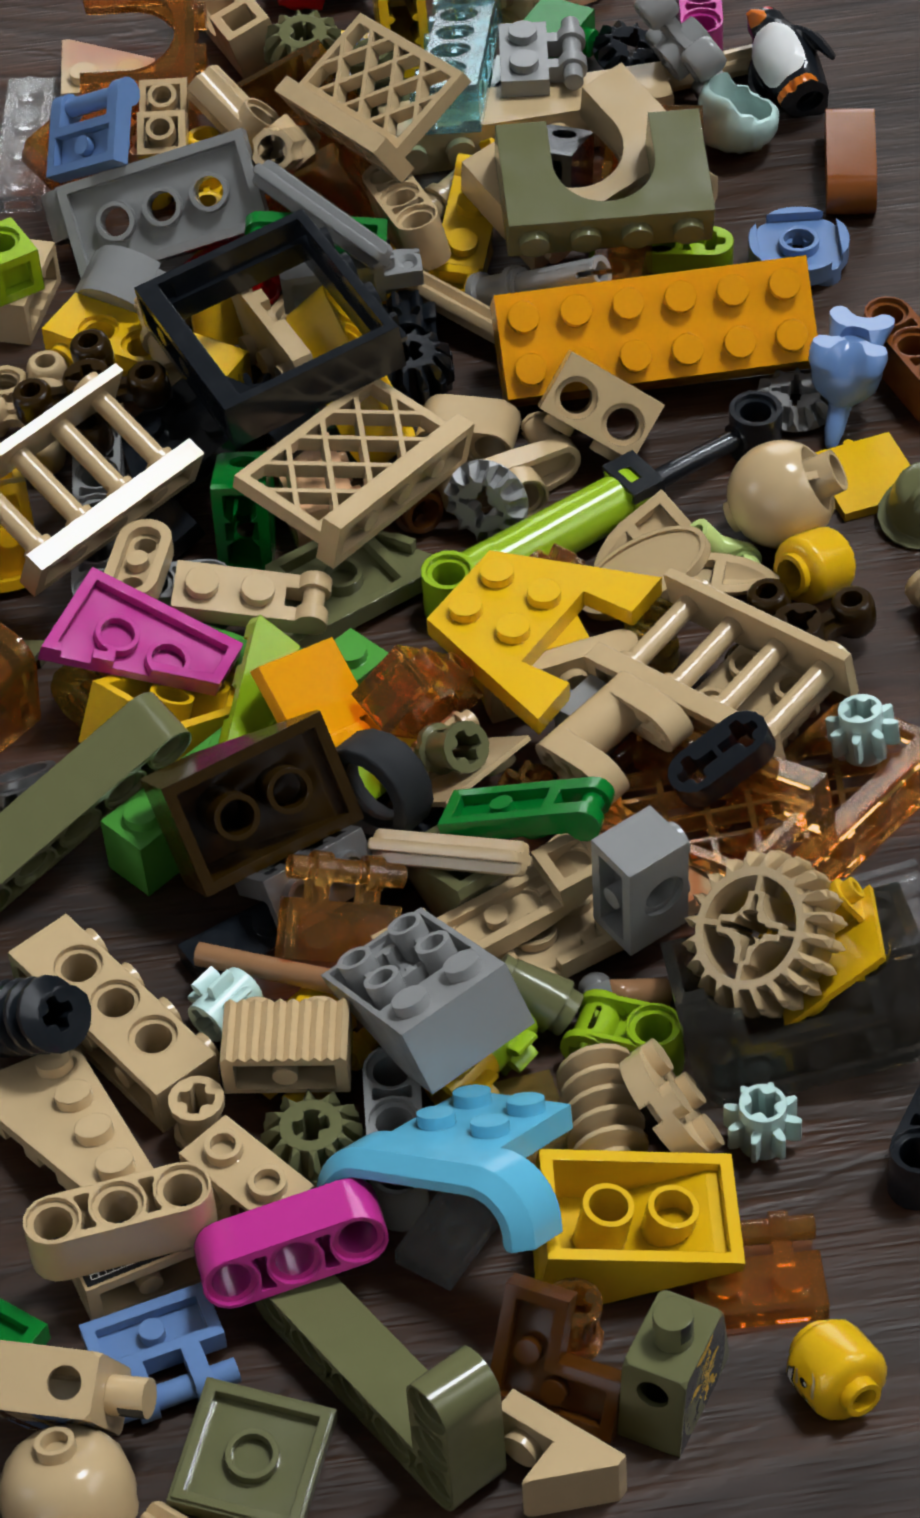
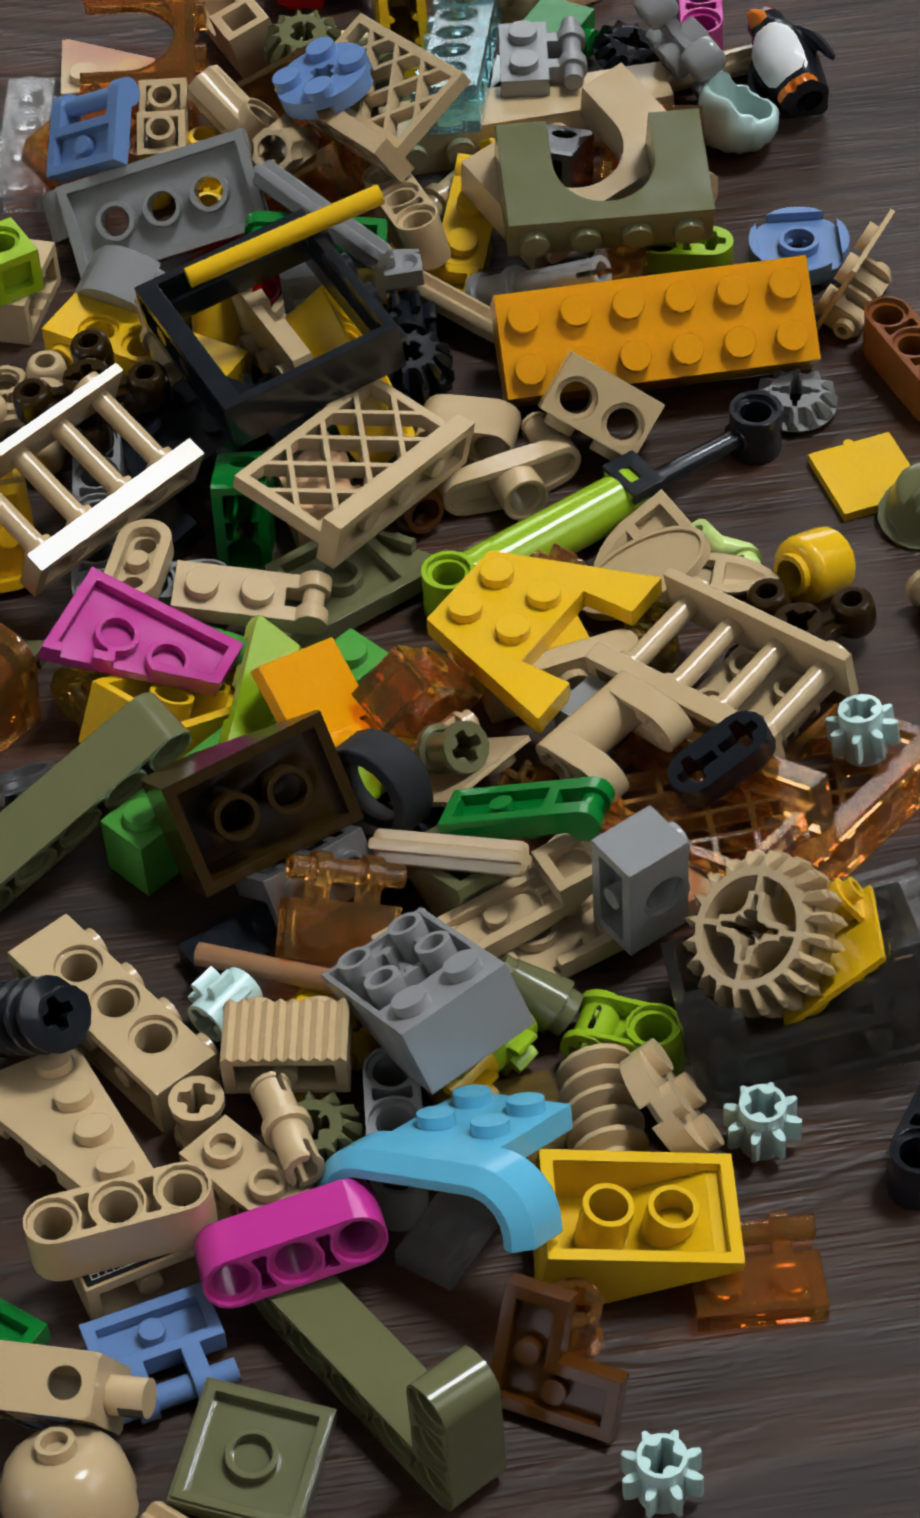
light grey gear [443,459,529,542] -> none
tan slope [502,1389,627,1517] -> none
medium nougat arm [578,972,672,1011] -> none
olive torso [617,1290,729,1458] -> none
tan brick [723,440,848,550] -> none
yellow head [786,1319,888,1420] -> none
medium blue animal [808,306,895,449] -> none
dark orange beam [824,108,877,215] -> none
none -> yellow bar [183,184,385,288]
none -> tan pin [250,1071,326,1187]
none -> medium blue plate [272,37,374,120]
none -> light aqua gear [621,1429,704,1518]
none -> tan hinge [814,209,895,340]

